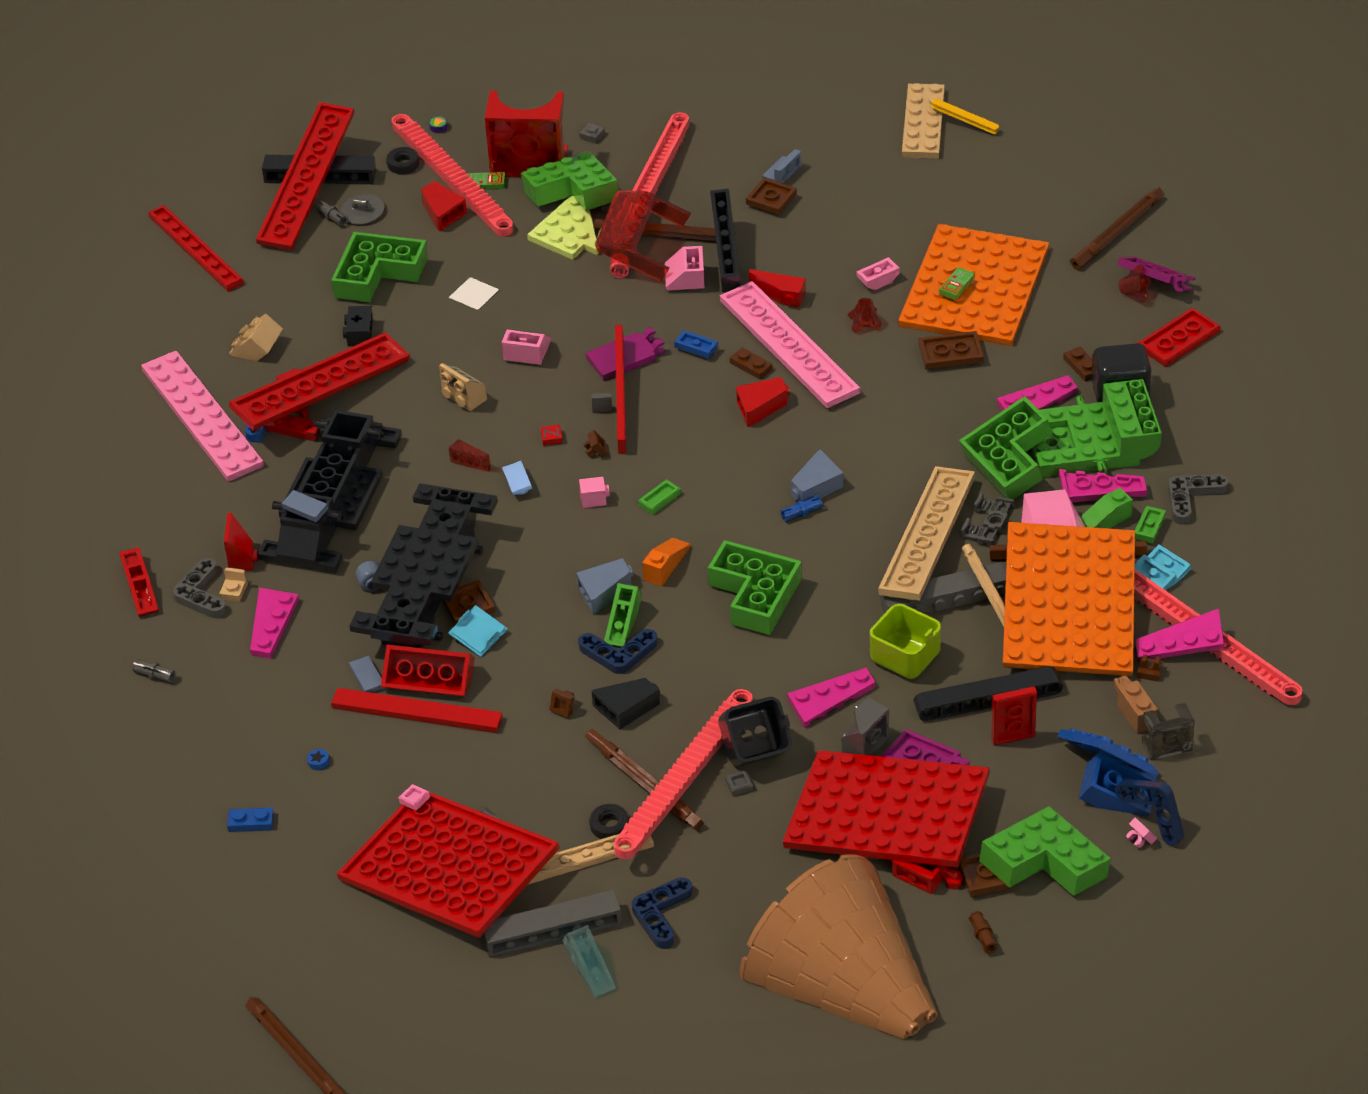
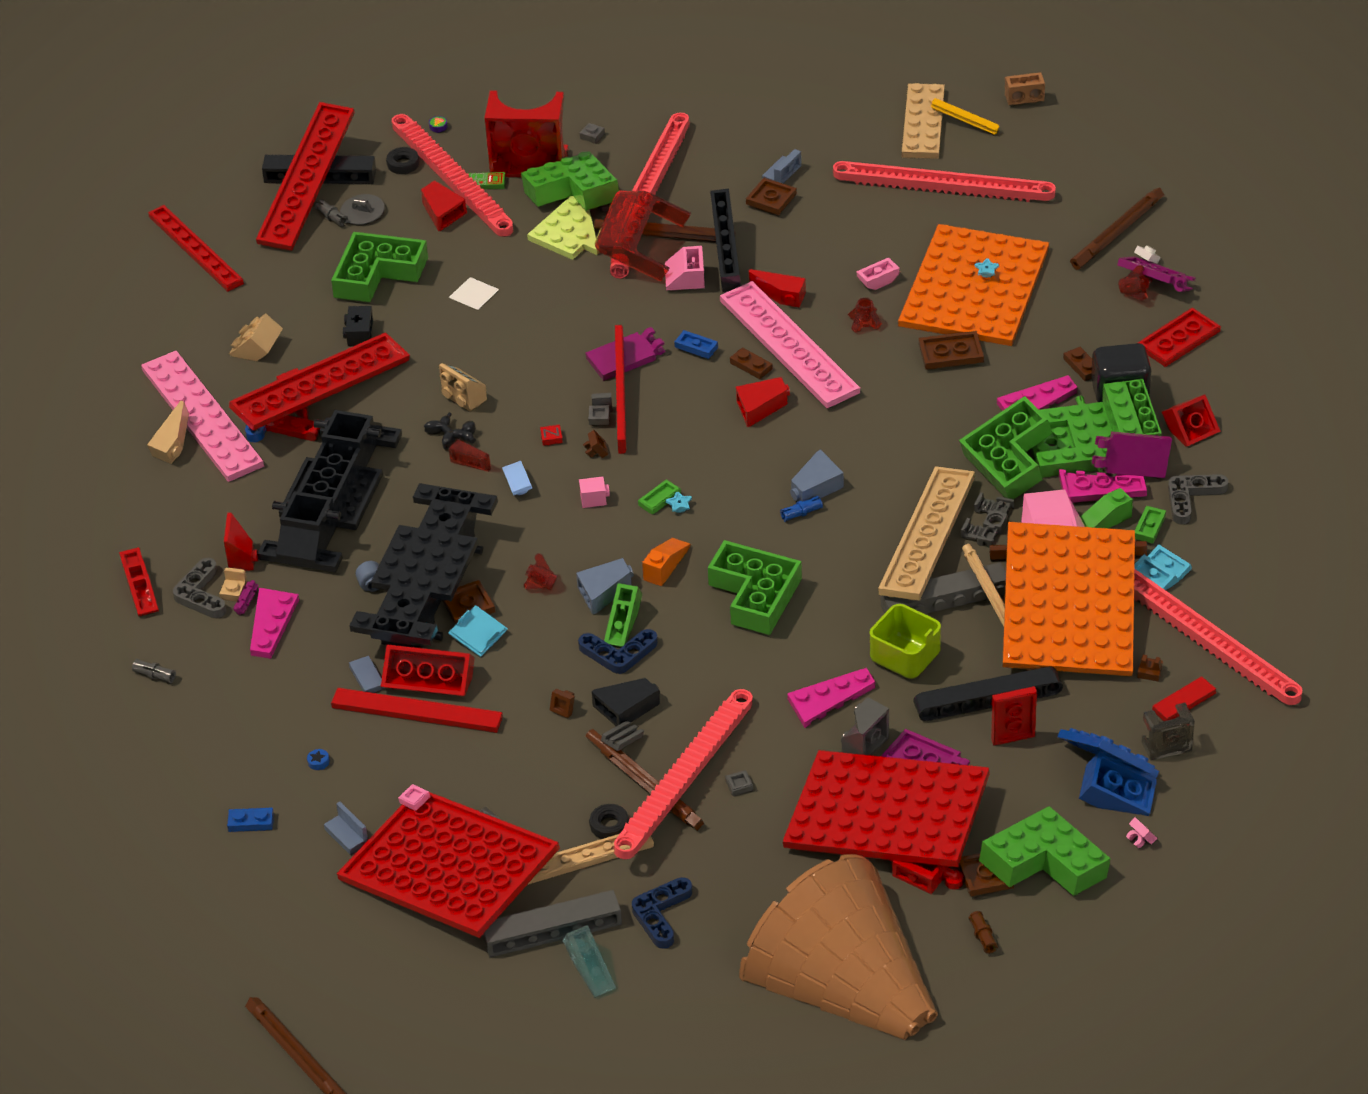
sand blue tile [282,490,328,522] -> none
bright pink slope [502,330,551,365] -> none
black piece [718,697,792,766] -> none
bright green tile [939,267,975,300] -> none
medium nougat hinge [1114,675,1158,734] -> none
dark blue beam [1115,779,1184,846] -> none
dark pink wing [1136,609,1225,662] -> none
none -> tan slope [147,401,189,464]
none -> magenta axle [233,580,259,615]
none -> sand blue panel [324,802,368,855]
none -> black piece [424,412,476,450]
none -> clear red rock [524,553,558,590]
none -> flat silver plate [588,405,610,425]
none -> dark grey tile [601,720,644,751]
none -> medium azure plate [666,492,692,513]
none -> coral gear [833,161,1056,202]
none -> medium azure plate [974,258,1000,278]
none -> medium nougat brick [1005,72,1045,105]
none -> magenta tile [1092,431,1172,478]
none -> white plate [1134,245,1161,264]
none -> red tile [1152,676,1216,723]
none -> red slope [1162,394,1220,447]

